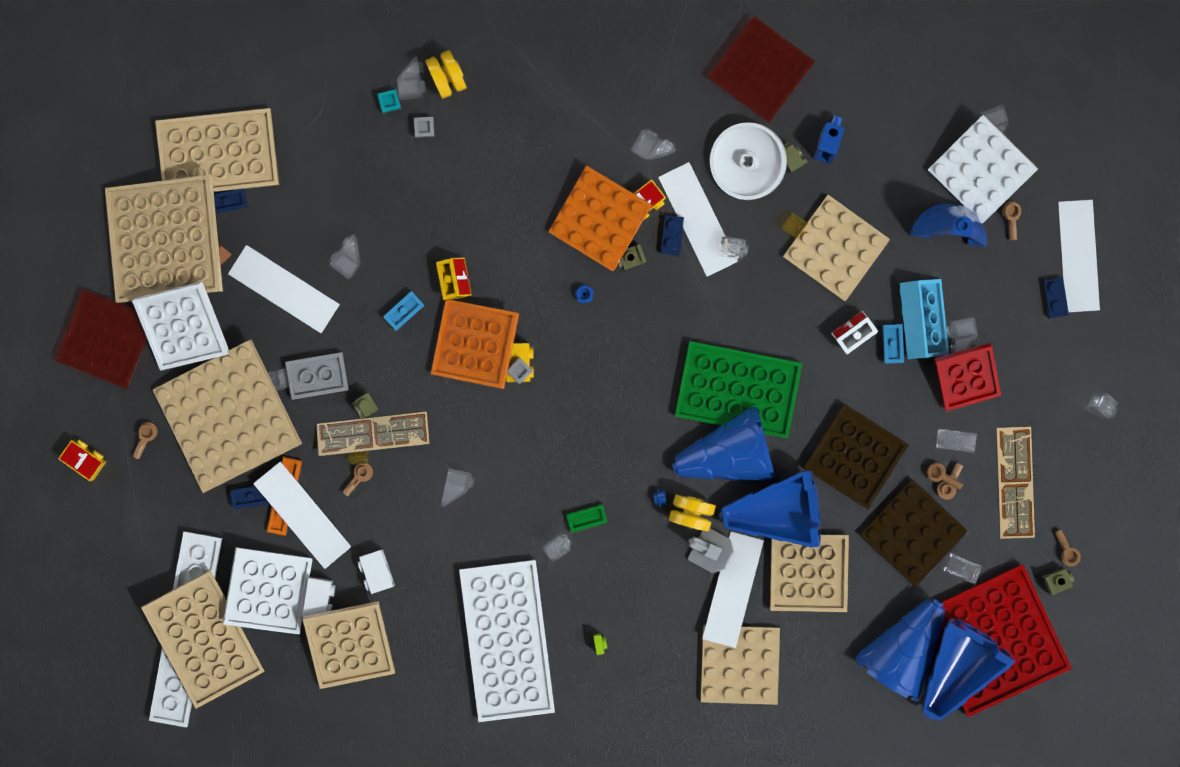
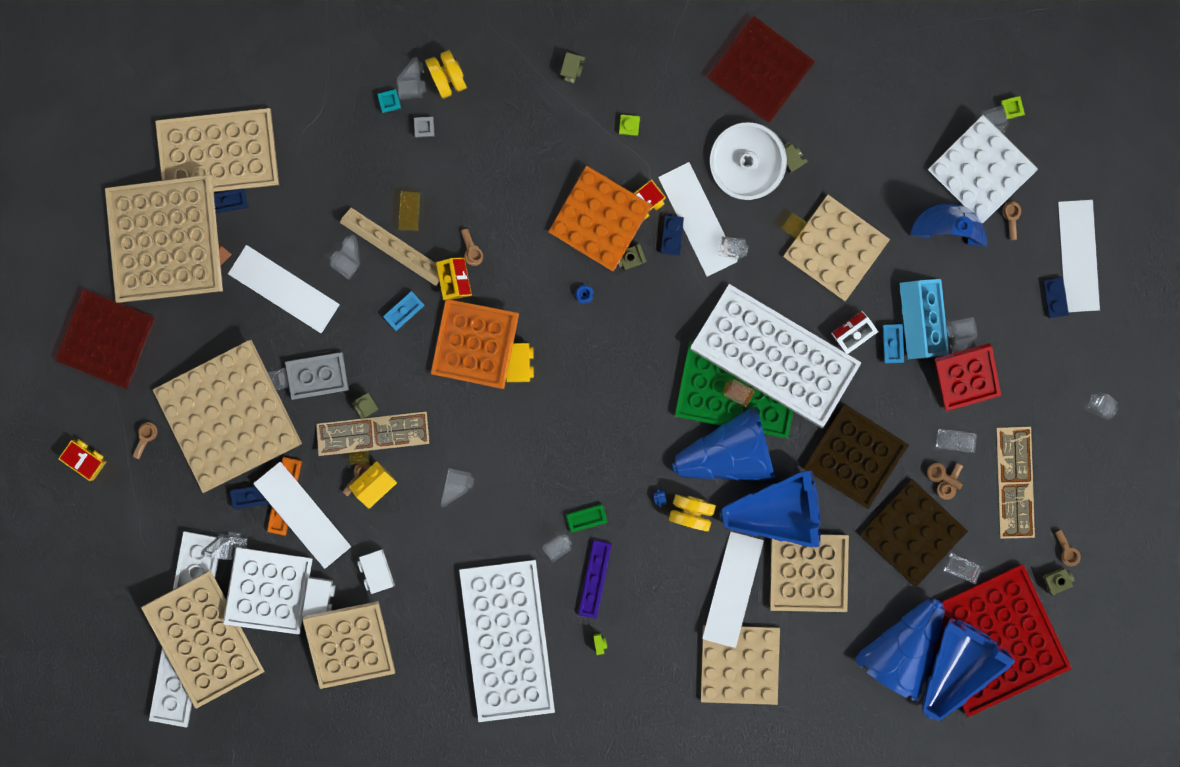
white plate [132,282,229,371] -> none
light grey tile [507,357,533,384] -> none
clear slope [631,129,676,161] -> none
light grey piece [687,528,734,573] -> none
blue torso [813,116,845,164] -> none
none -> clear slope [201,531,248,560]
none -> tan plate [340,208,440,286]
none -> yellow brick [349,461,397,509]
none -> clear yellow plate [398,191,421,231]
none -> medium nougat plate [461,228,483,266]
none -> olive brick [560,52,585,84]
none -> dark purple tile [578,540,612,619]
none -> lime plate [619,115,640,136]
none -> white plate [690,284,861,428]
none -> clear orange slope [723,379,756,407]
none -> lime plate [1001,96,1025,120]

